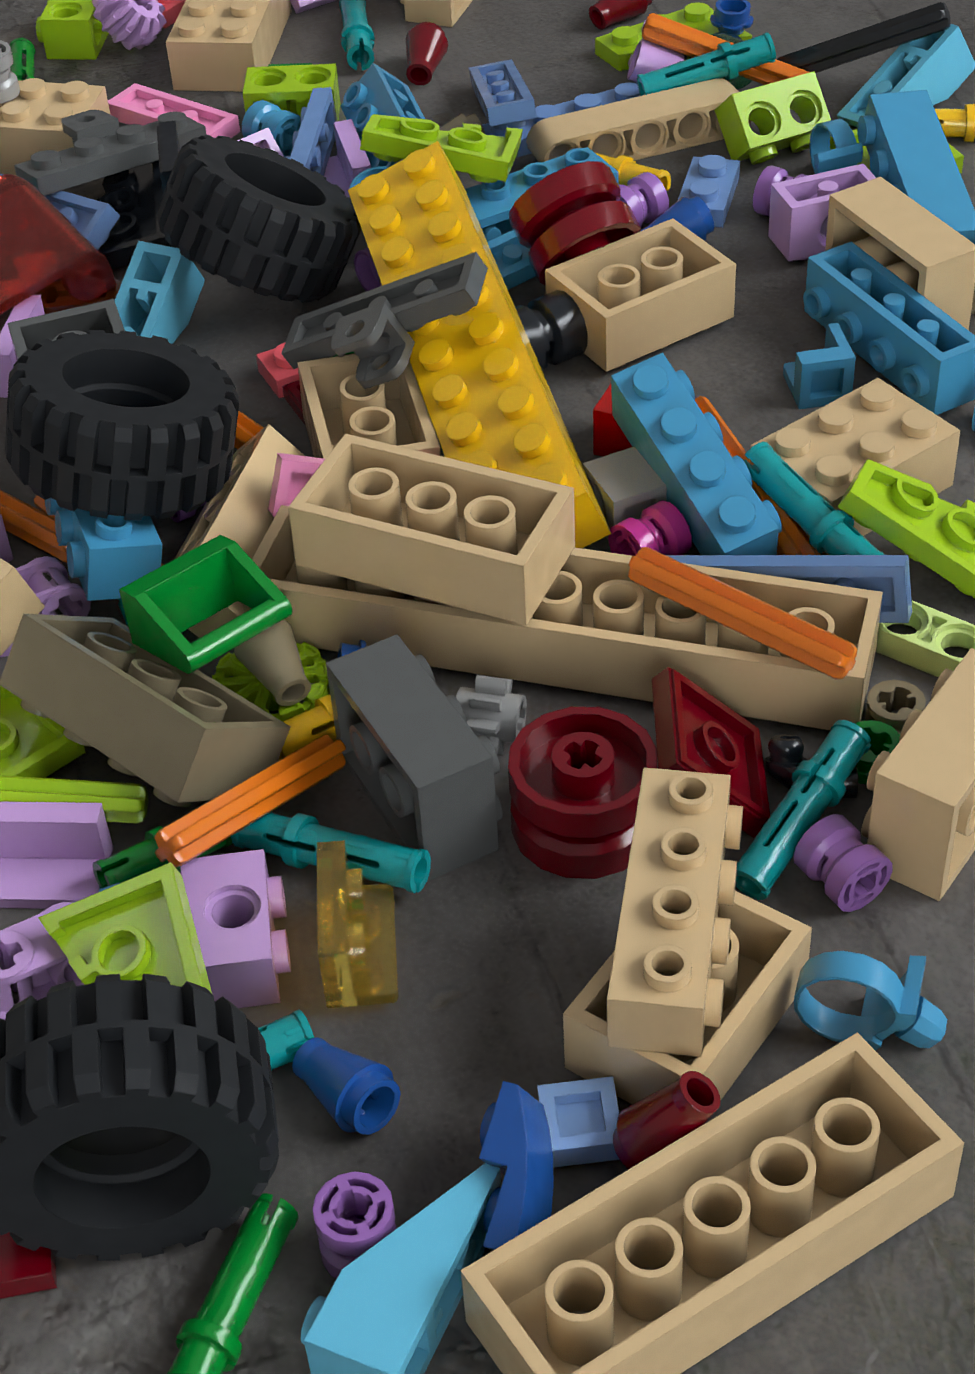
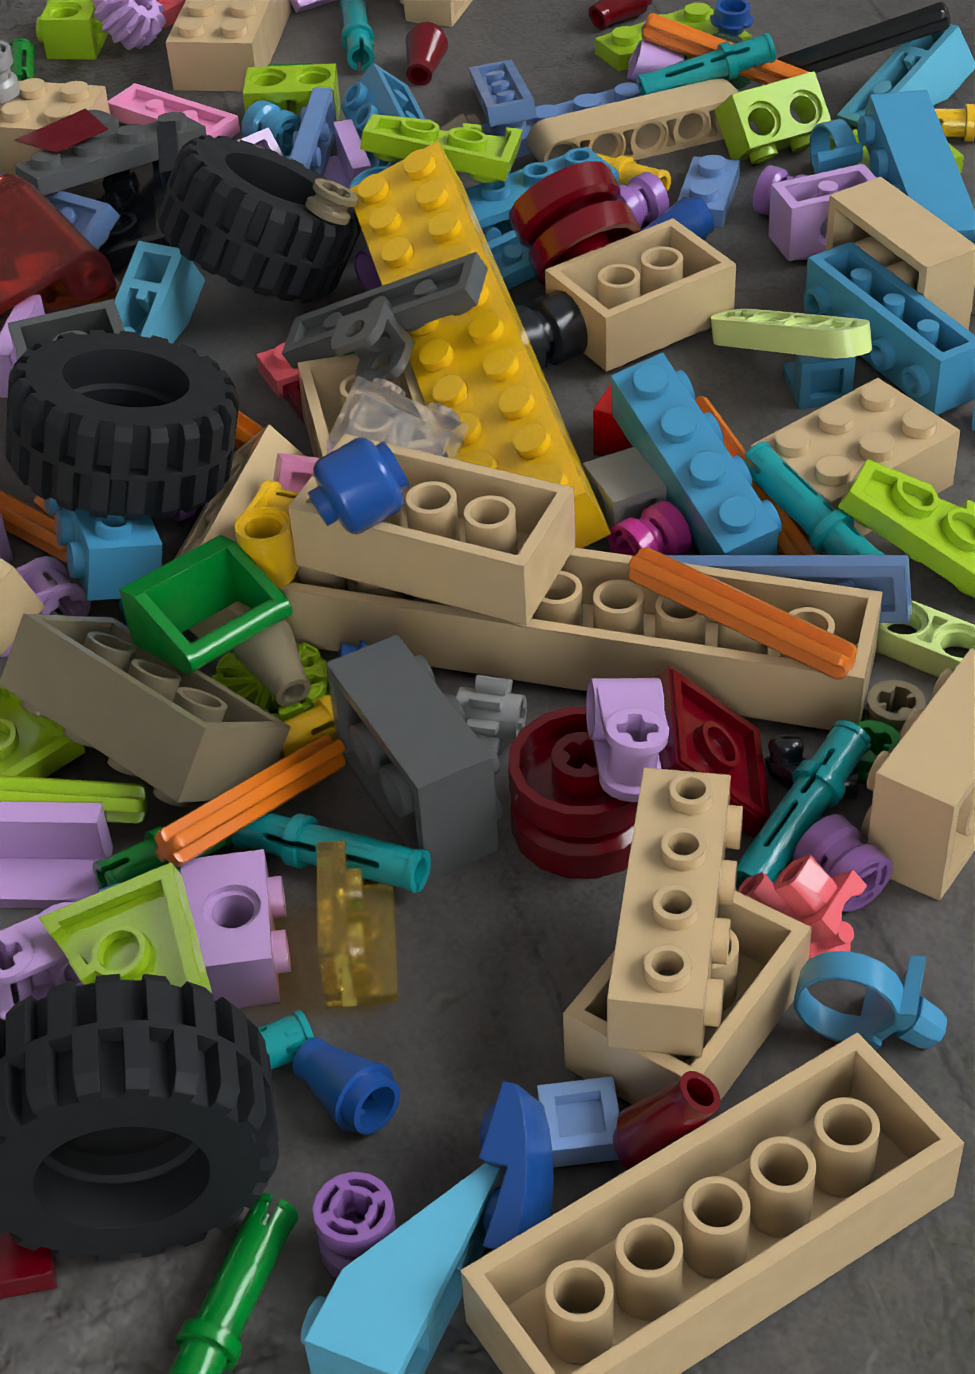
none -> dark red sticker [14,108,108,153]
none -> yellow piece [234,480,301,589]
none -> dark tan bush [305,178,358,225]
none -> blue head [307,437,409,535]
none -> clear brick [327,376,469,460]
none -> lavender piece [586,678,669,802]
none -> yellowish green beam [710,309,872,359]
none -> coral hips [737,855,867,959]

